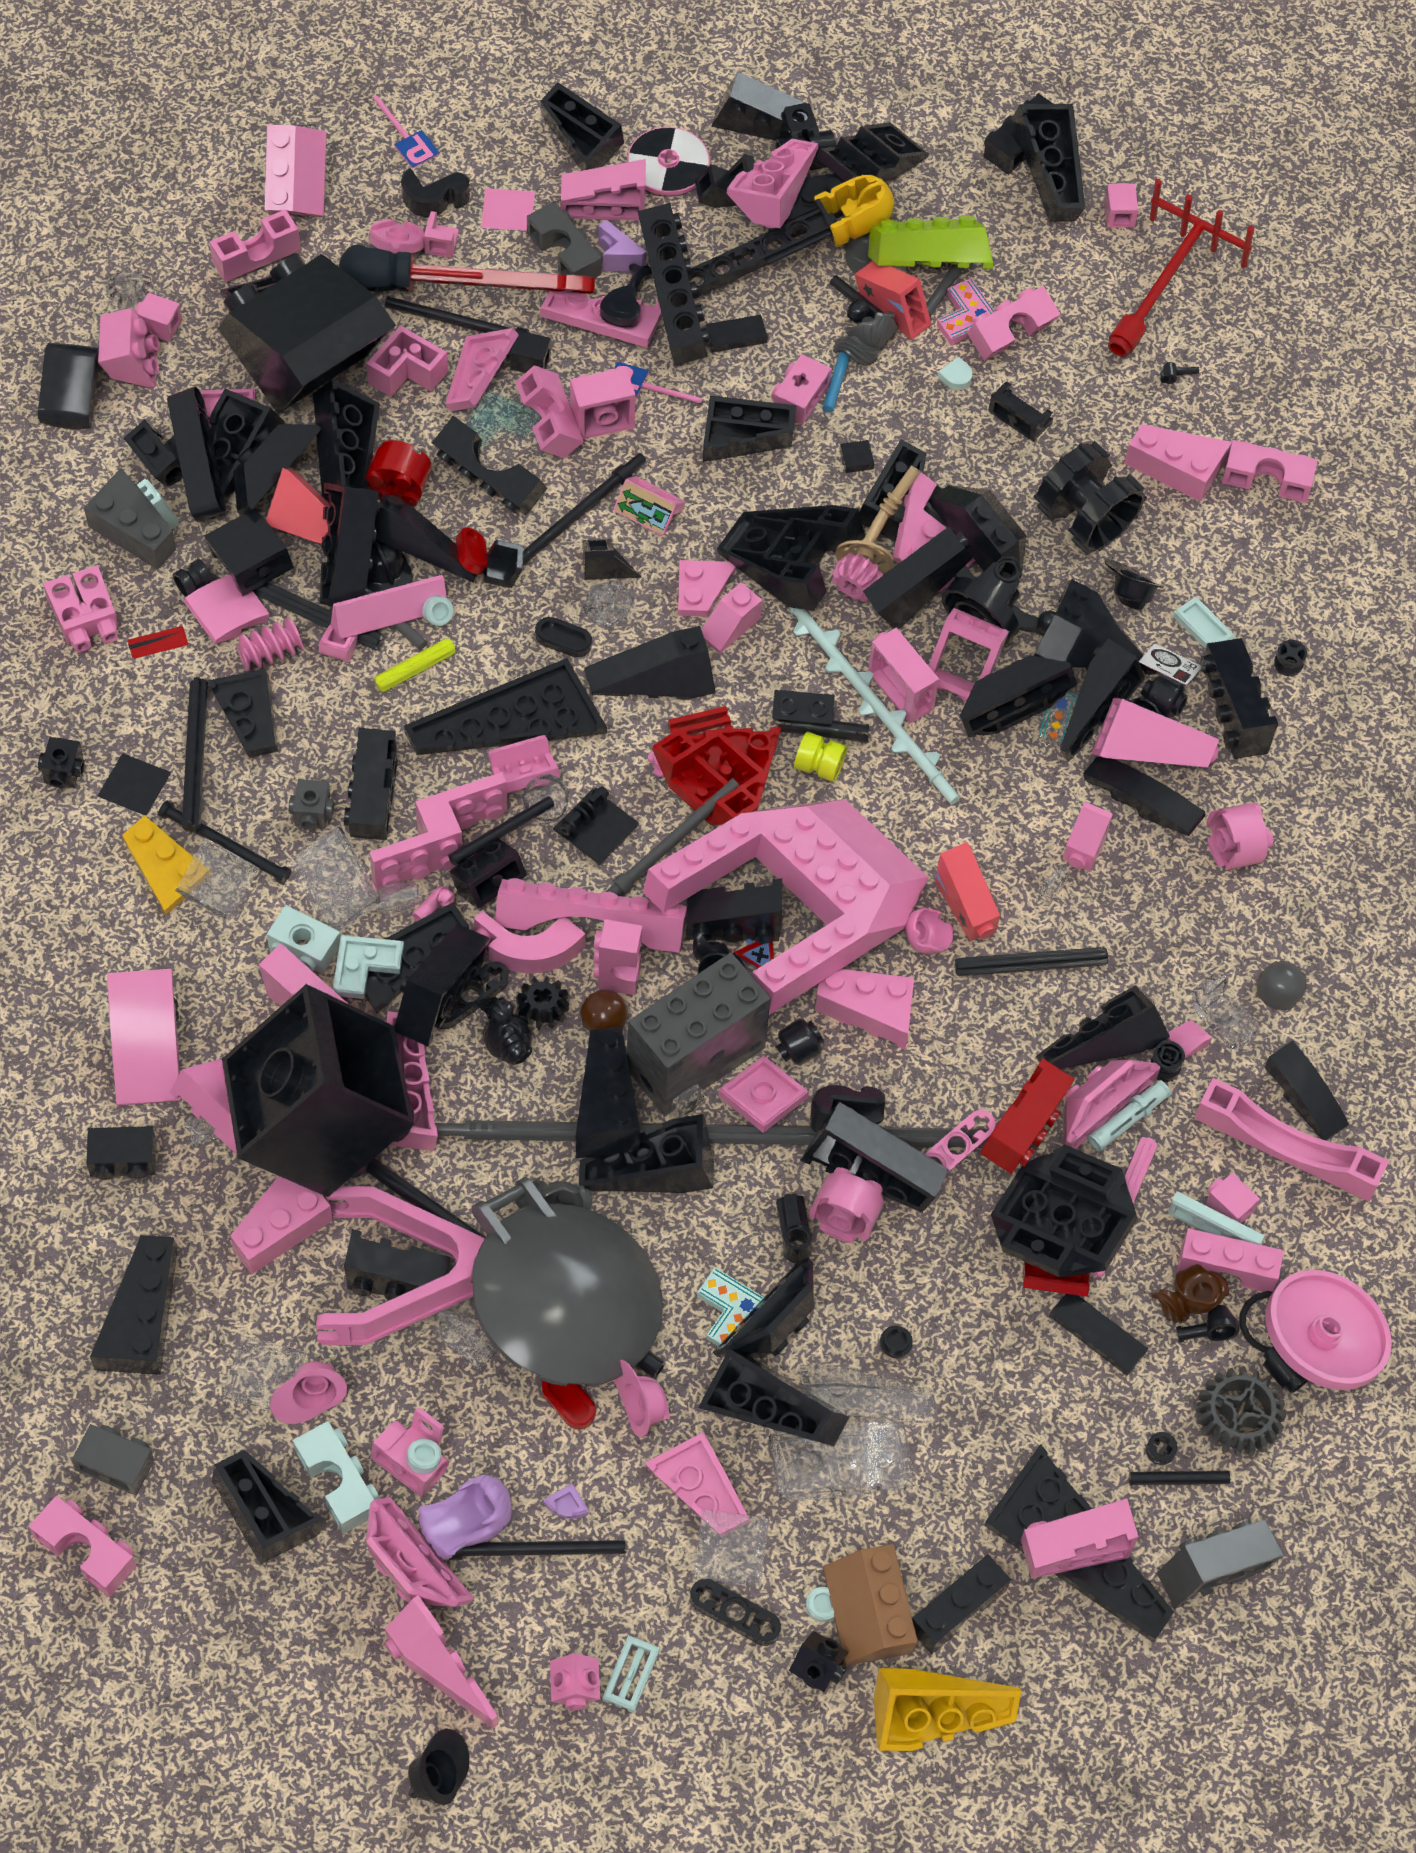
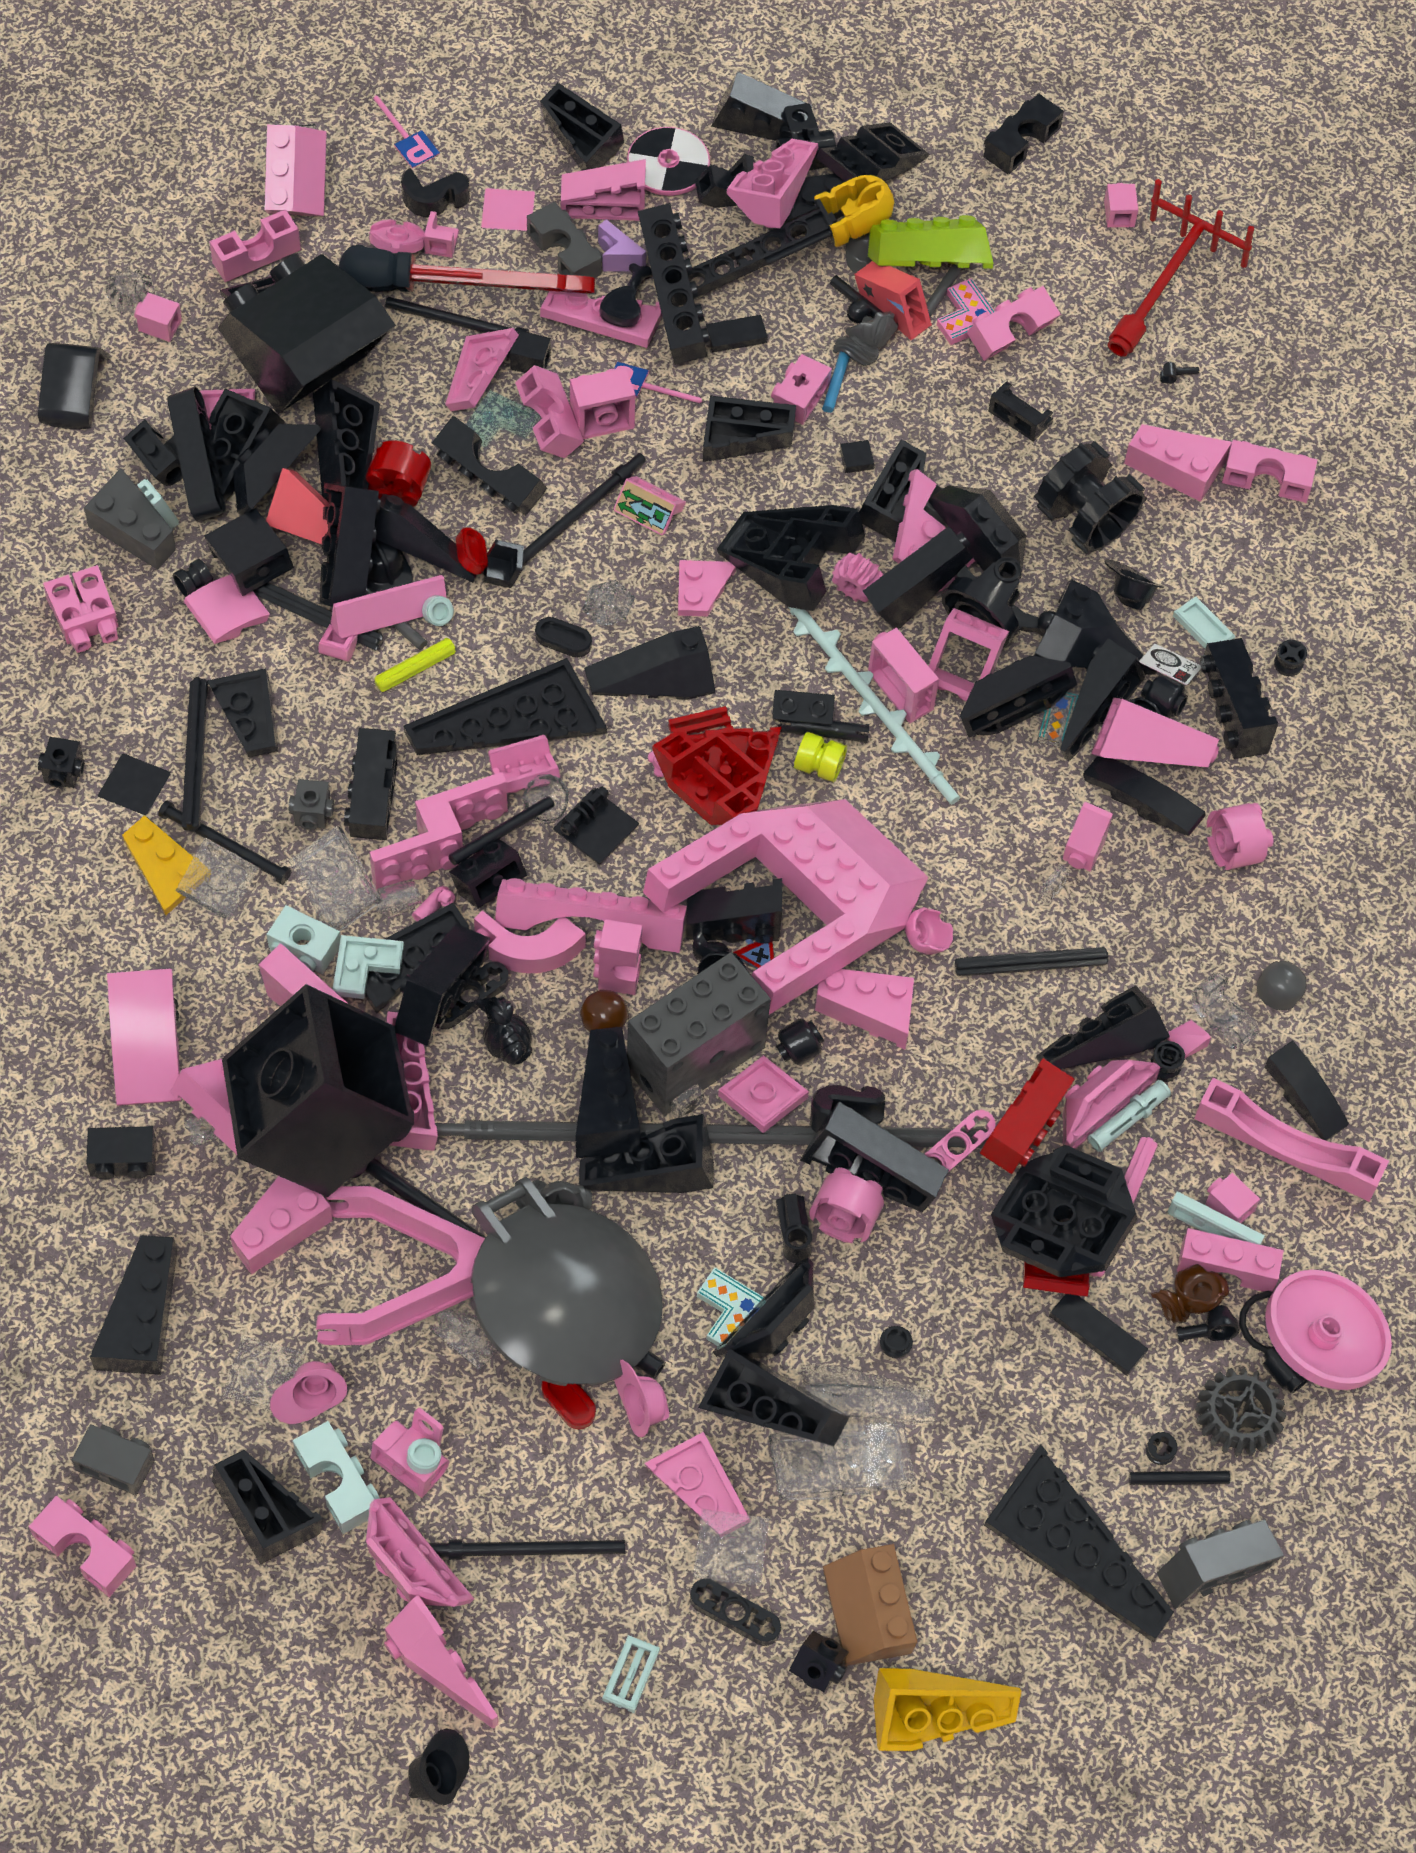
bright pink slope [98,308,160,388] -> none
red sticker [127,626,188,659] -> none
bright pink piece [236,618,304,672] -> none
black wedge [344,1229,452,1300] -> none
bright pink brick [366,325,448,397] -> none
lavender piece [418,1474,512,1560] -> none
black gear [516,975,569,1030] -> none
lavender tile [543,1484,589,1519] -> none
bright pink brick [550,1653,600,1710] -> none
black slope [582,539,642,580] -> none
dark grey bar [605,778,740,896] -> none
bright pink slope [701,582,763,654] -> none
light aqua tile [806,1587,834,1622] -> none
tan dish [835,466,921,574] -> none
black arch [912,1554,1011,1655] -> none
coral slope [935,842,1000,941] -> none
light aqua tile [937,357,973,390] -> none
black wedge [1011,104,1085,222] -> none
bright pink wedge [1021,1498,1138,1579] -> none

